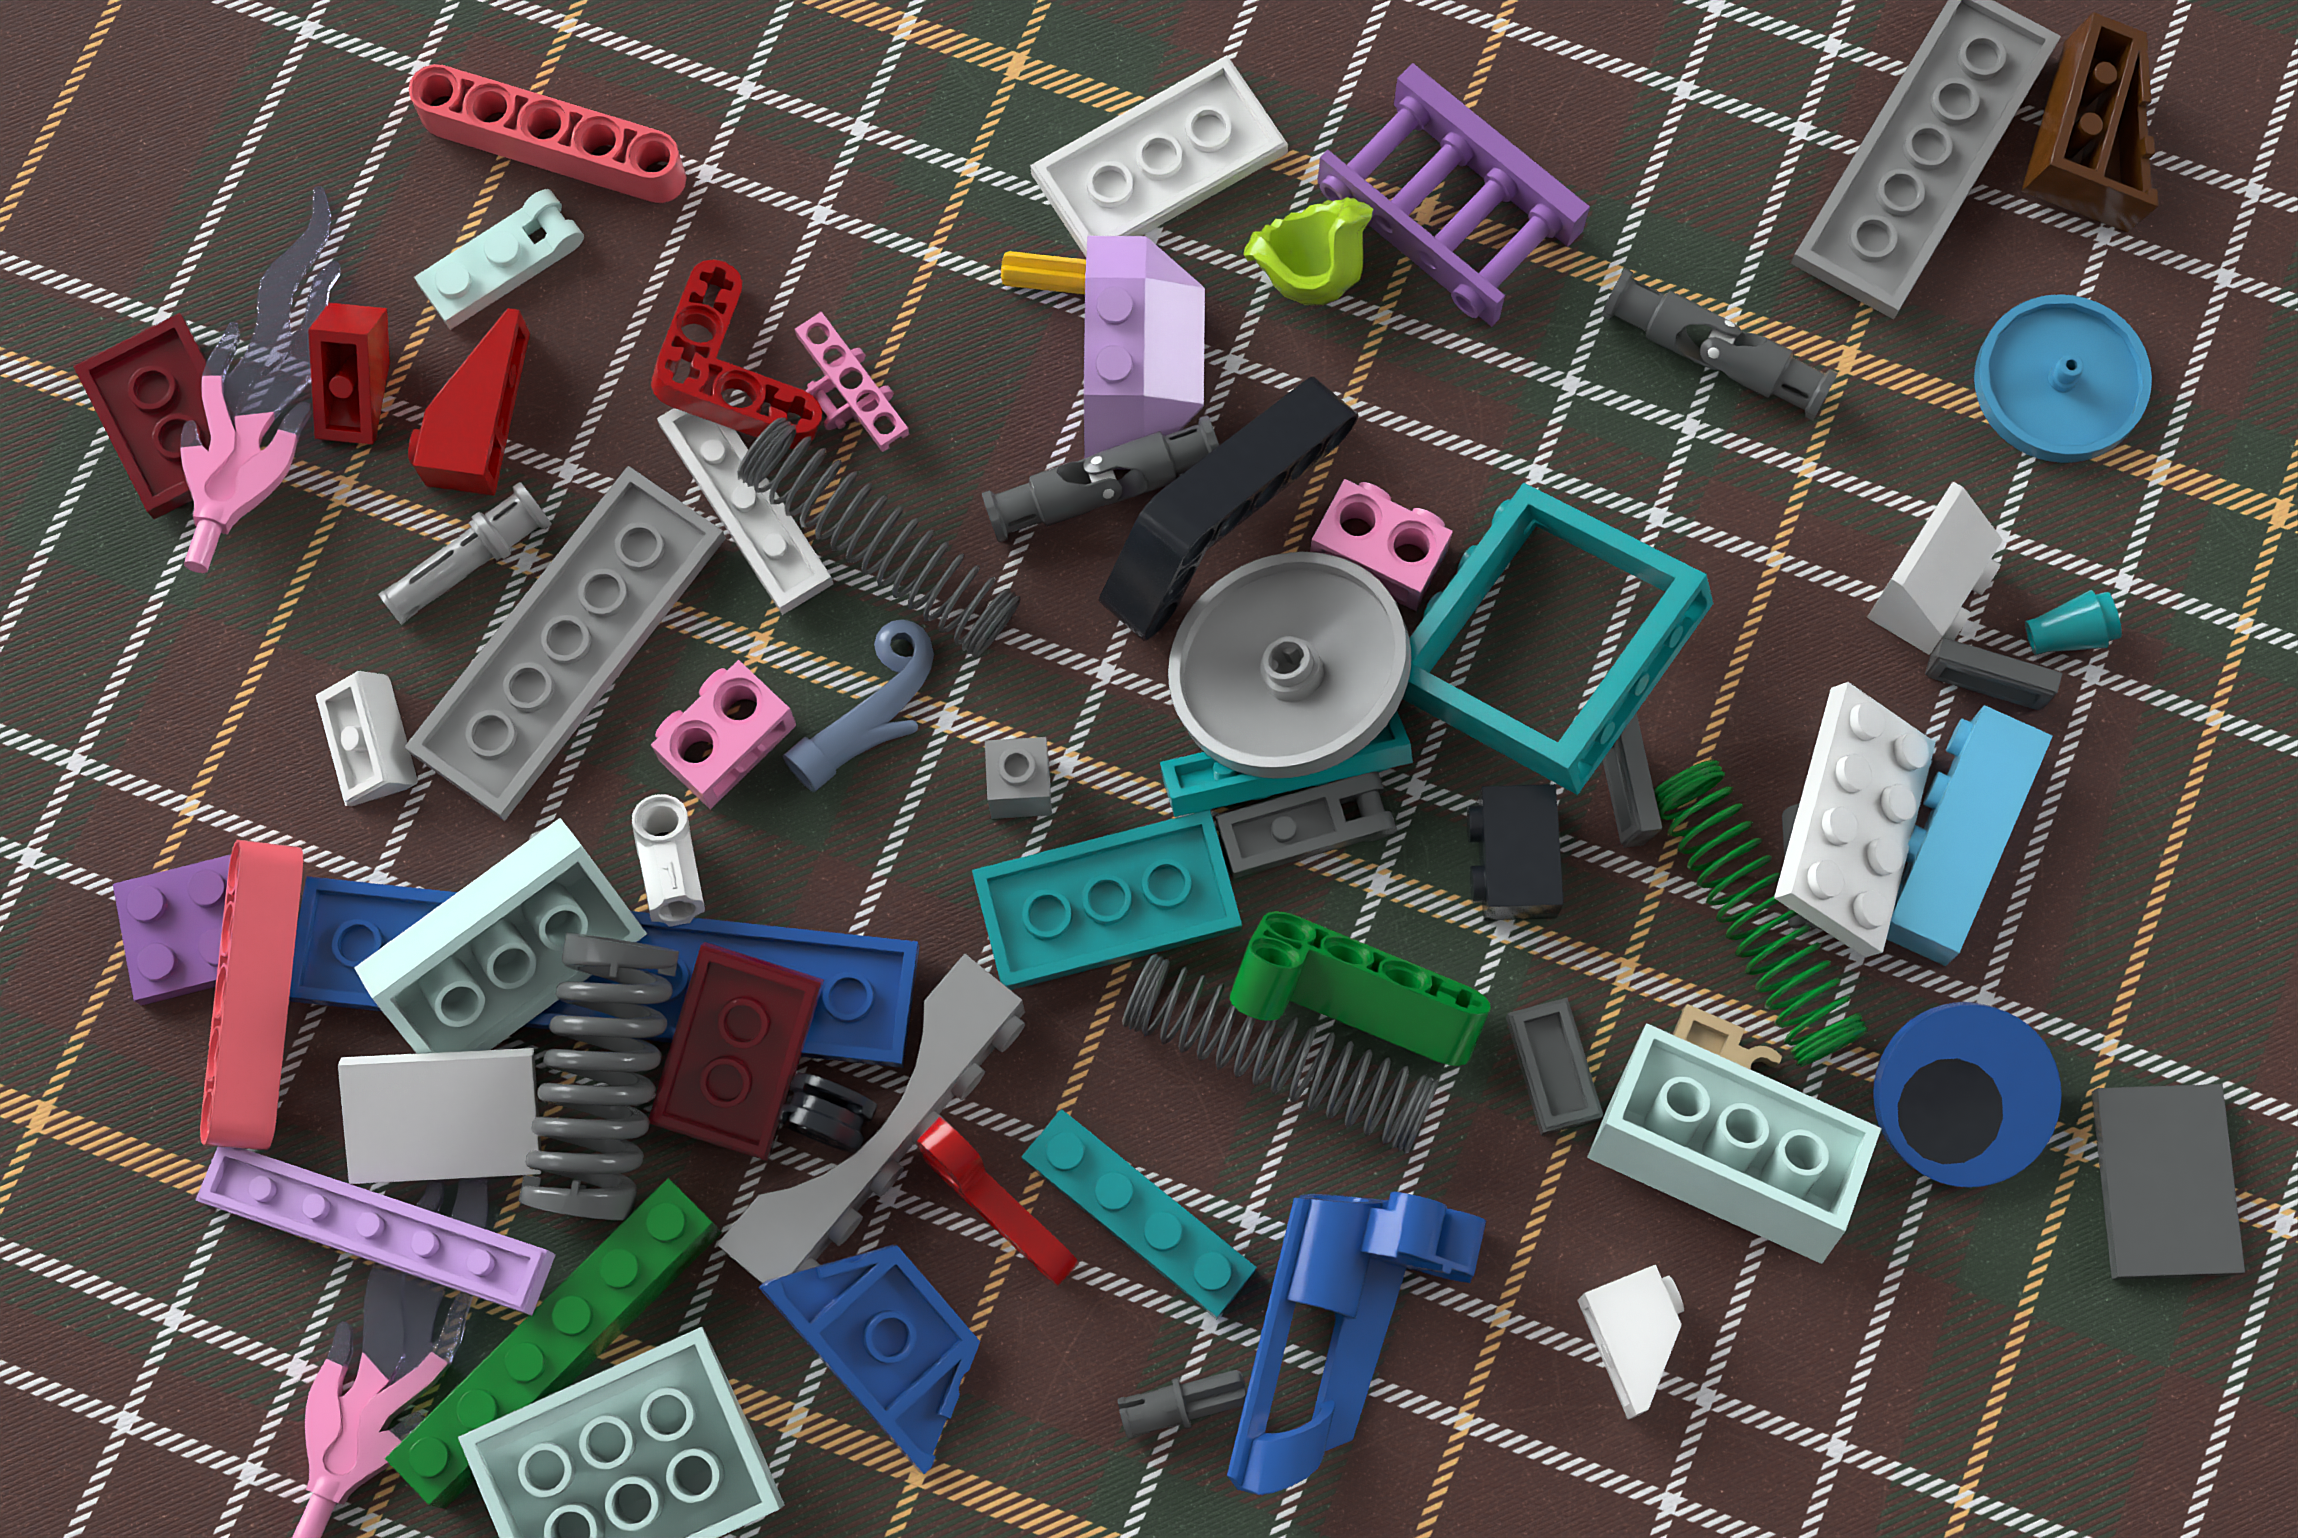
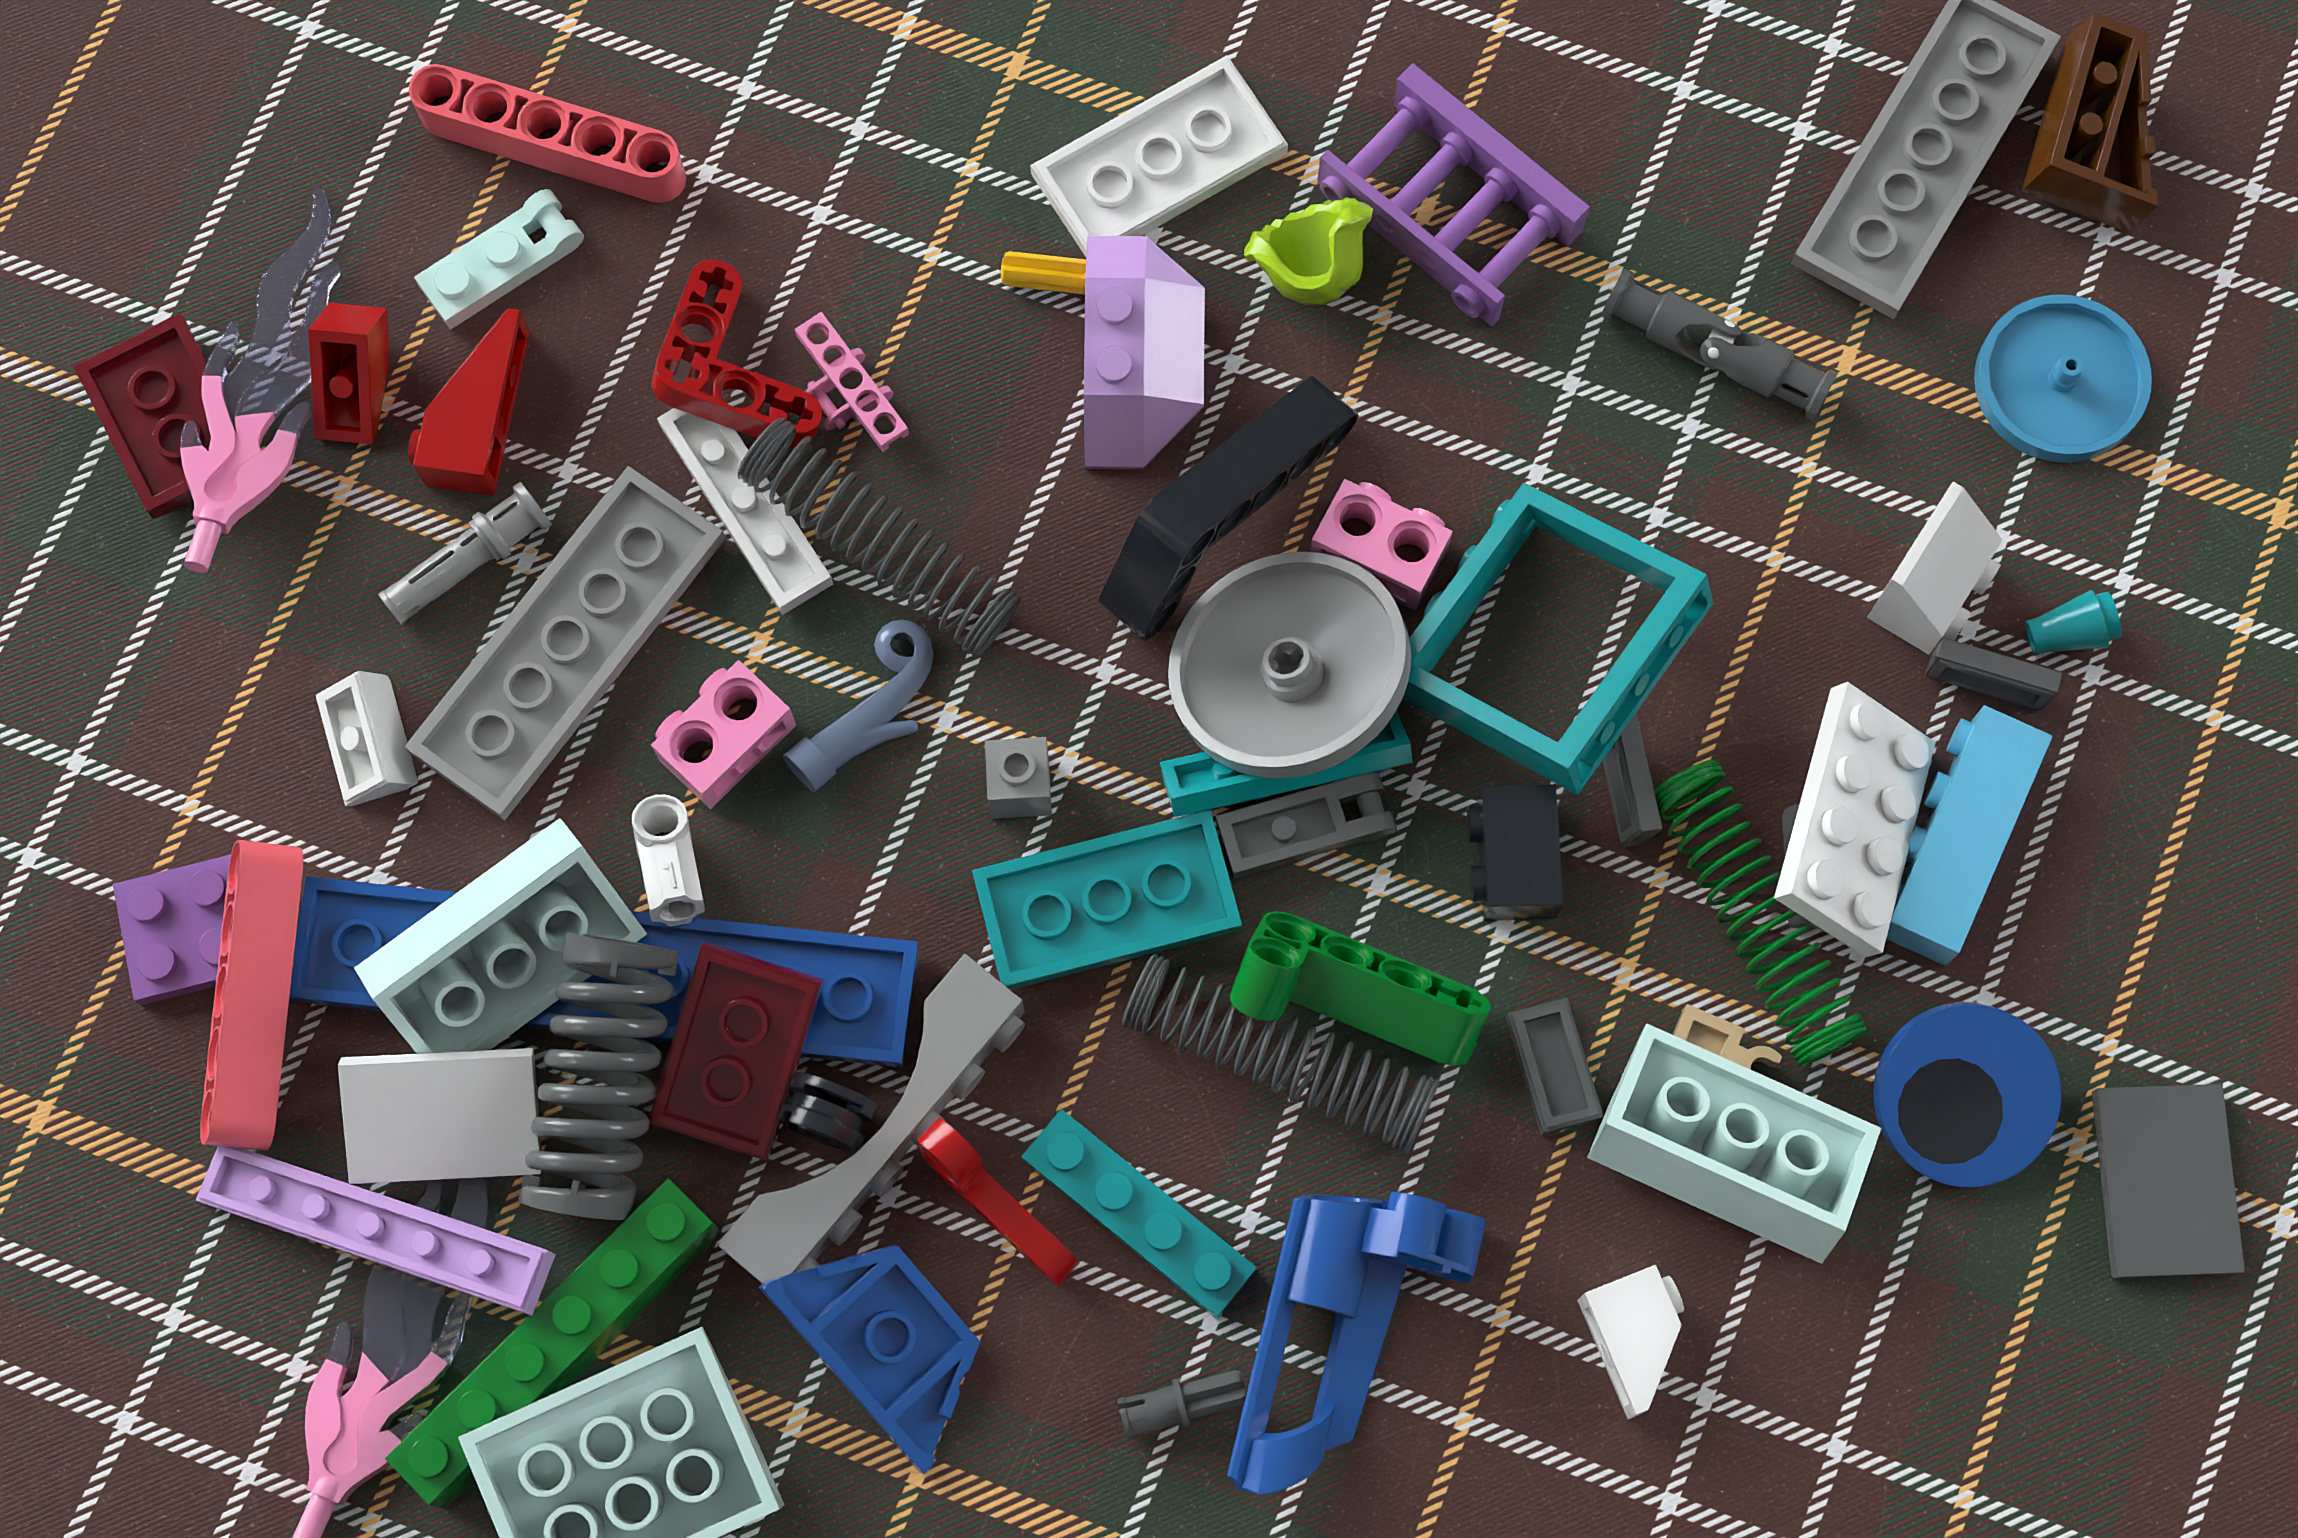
dark grey piece [982,415,1219,543] -> none

